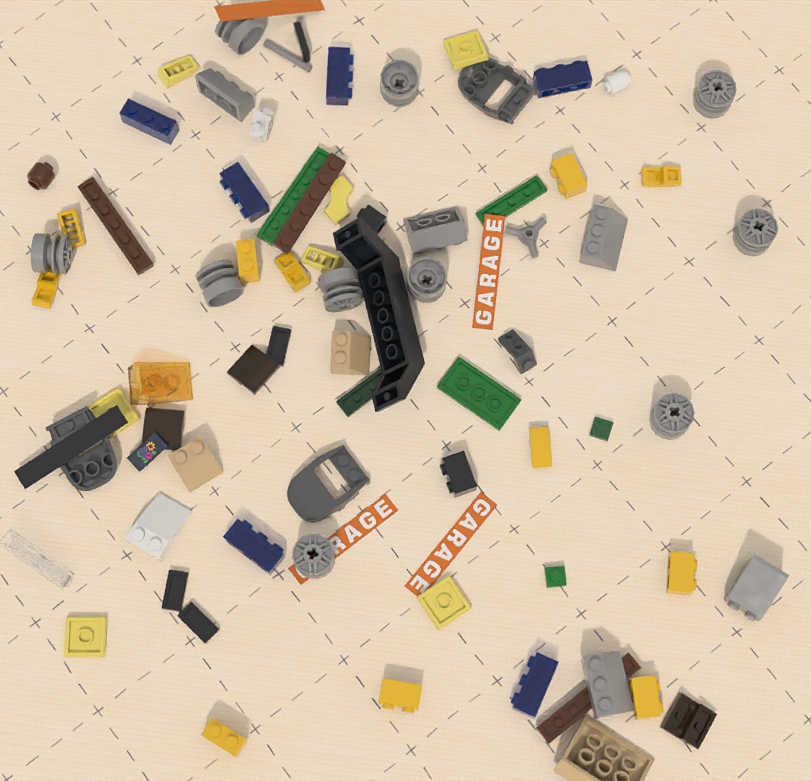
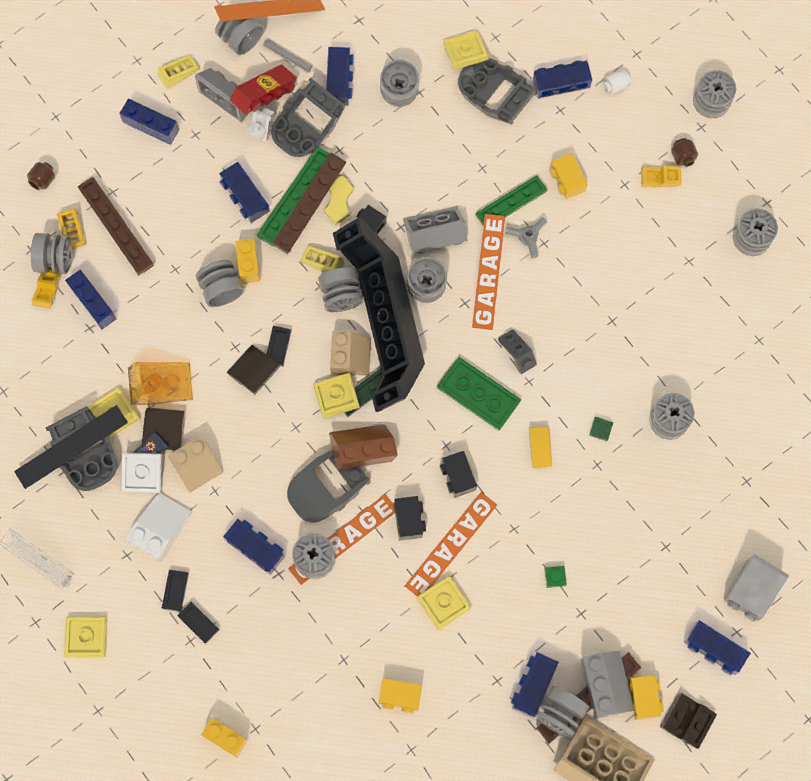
yellow slope [274,252,311,293] -> none
black tile [293,21,310,62] -> none
light grey slope [579,204,628,272] -> none
yellow brick [666,551,698,596] -> none
none -> clear blue brick [65,269,116,330]
none -> white tile [121,452,162,493]
none -> red brick [230,64,297,115]
none -> dark grey slope [271,78,346,157]
none -> light yellow tile [313,372,360,419]
none -> dark orange slope [329,424,398,470]
none -> black brick [394,496,426,541]
none -> light grey wheel [536,685,590,738]
none -> reddish brown head [671,138,698,167]
none -> clear blue brick [684,620,751,675]

